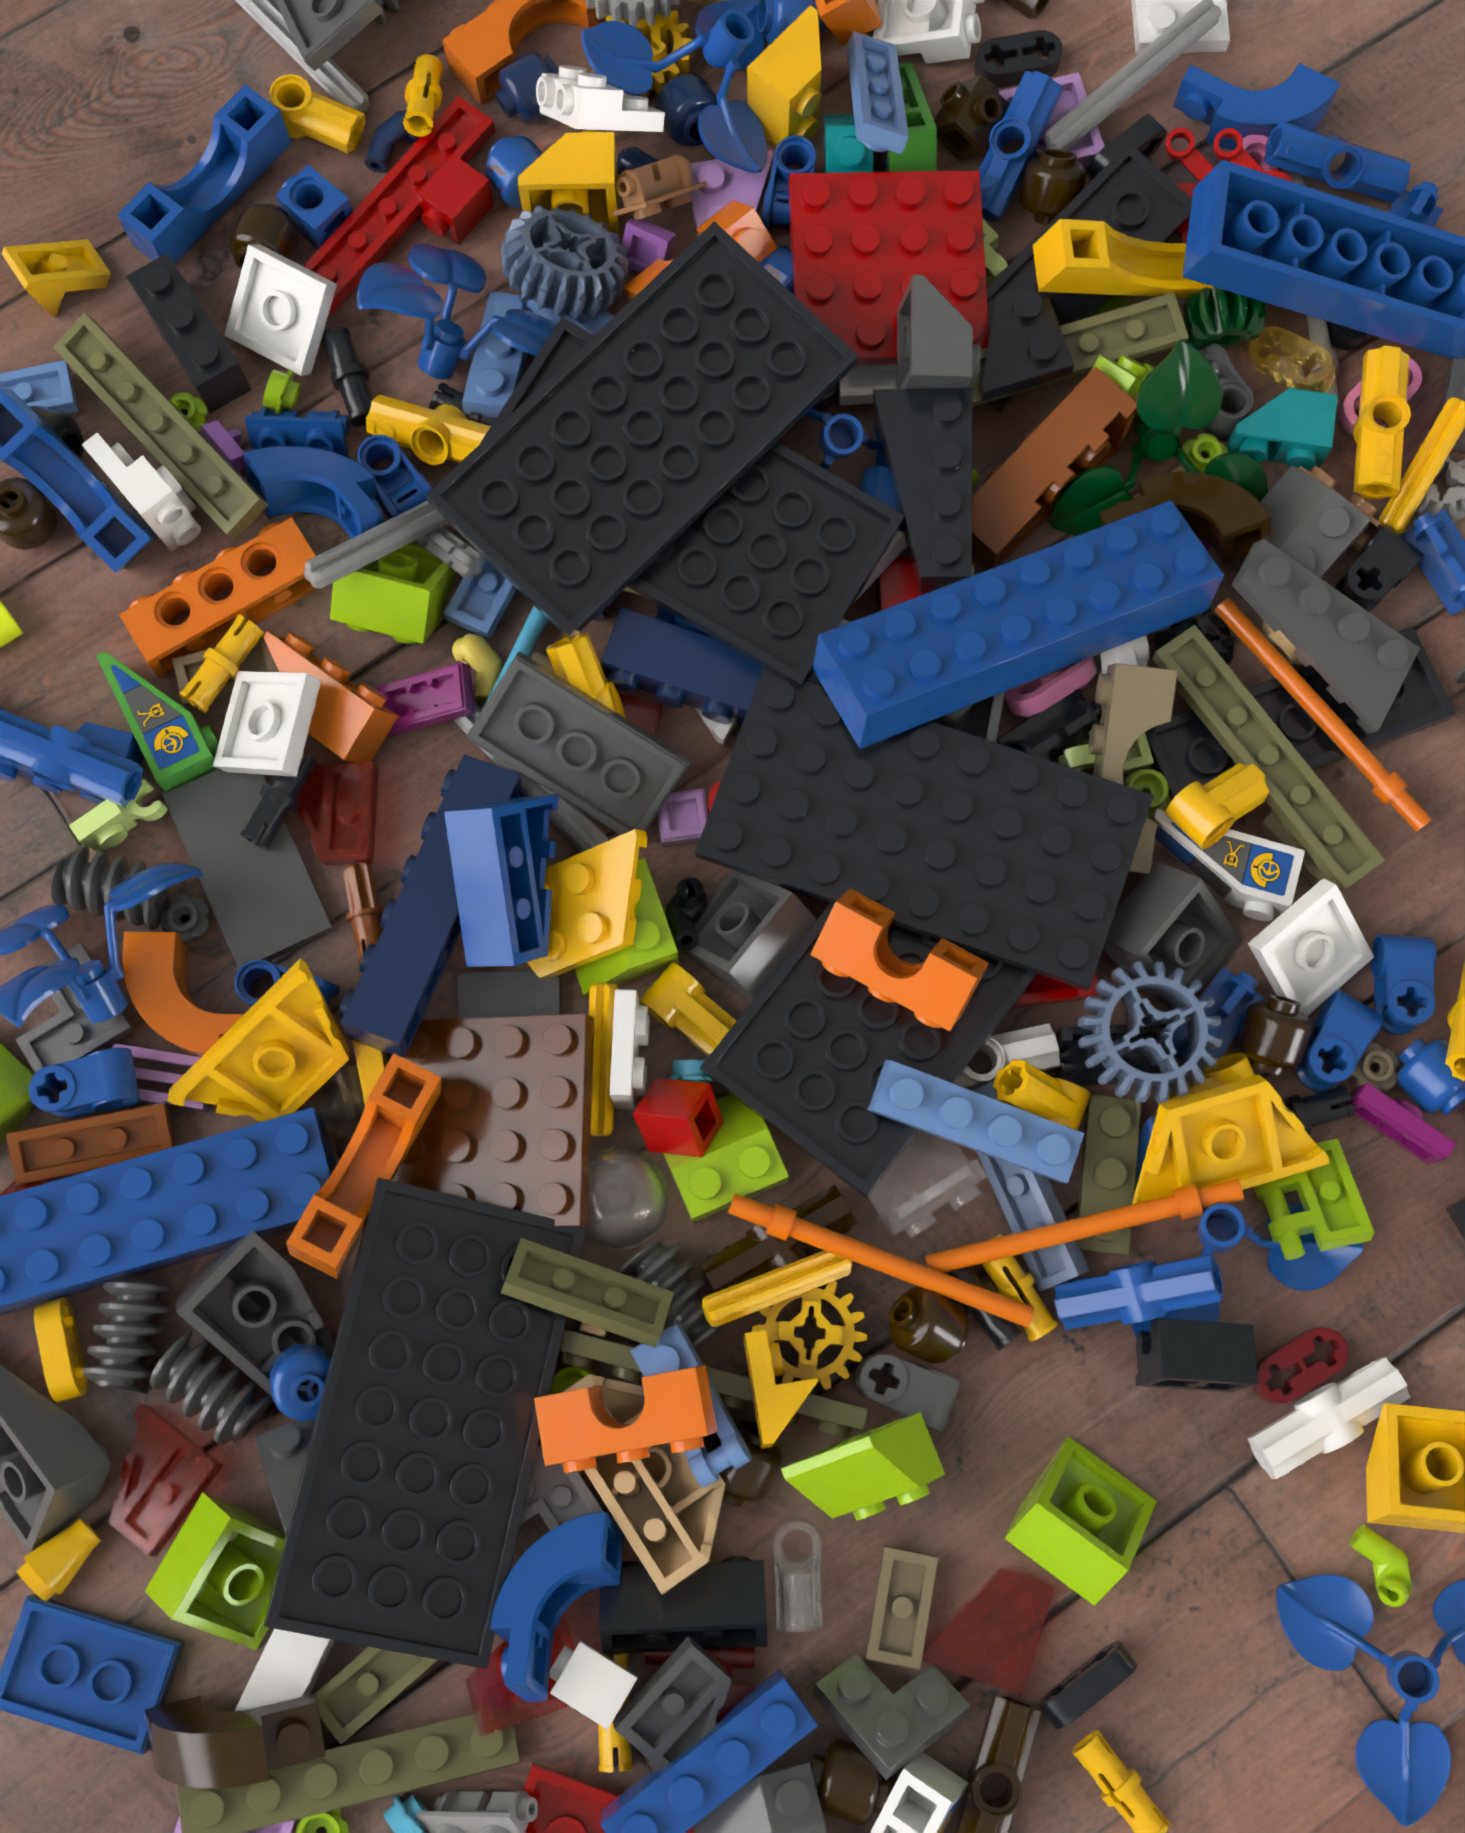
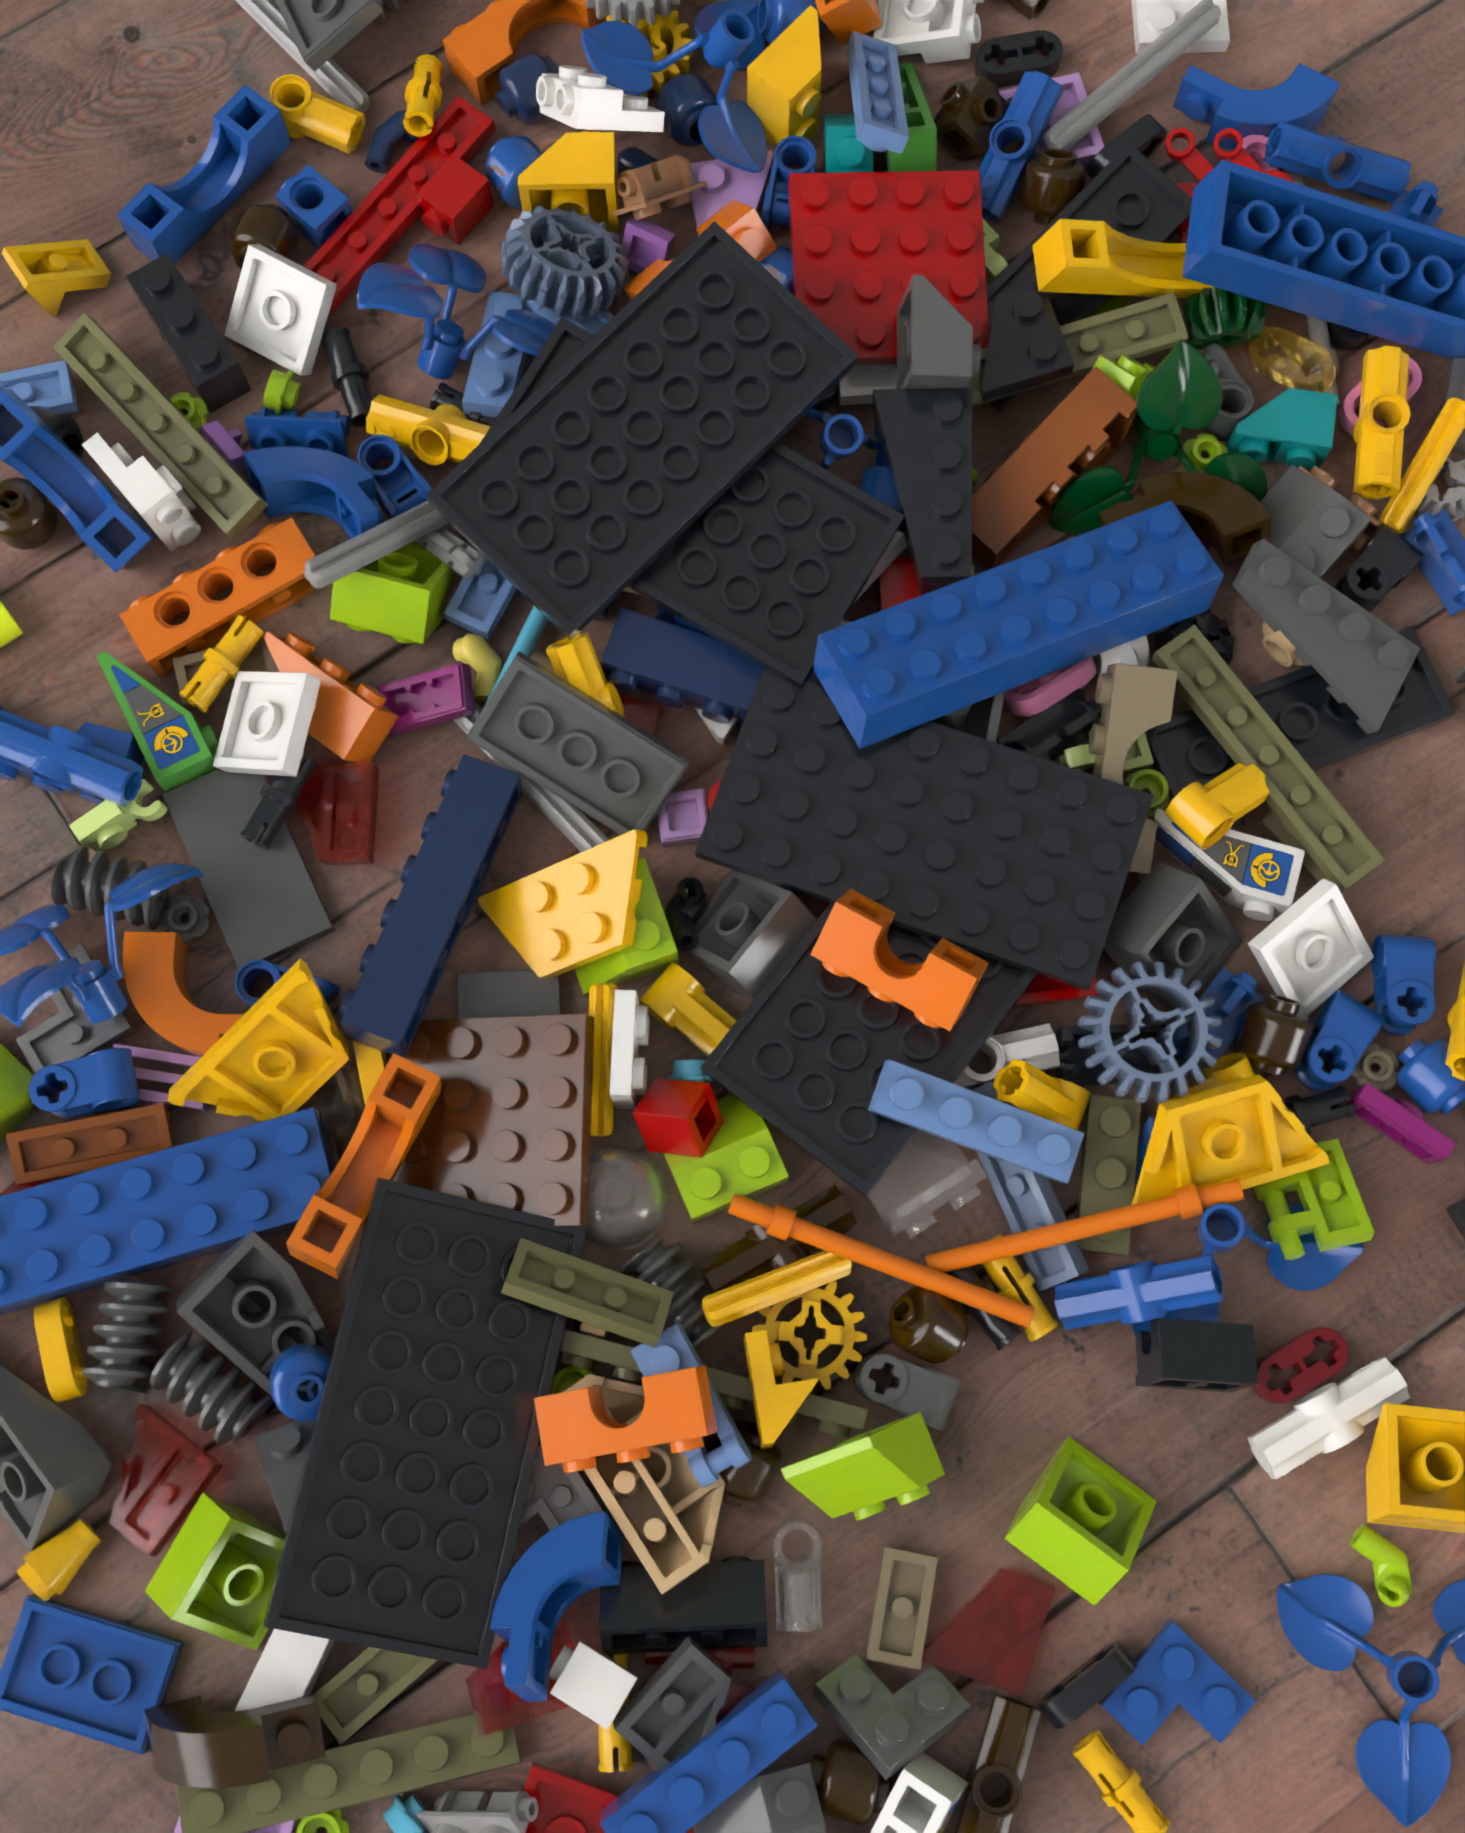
dark orange axle [343,863,384,965] -> none
blue wedge [444,794,559,967] -> none
orange bar [1214,597,1432,832] -> none
none -> blue plate [1098,1620,1256,1745]

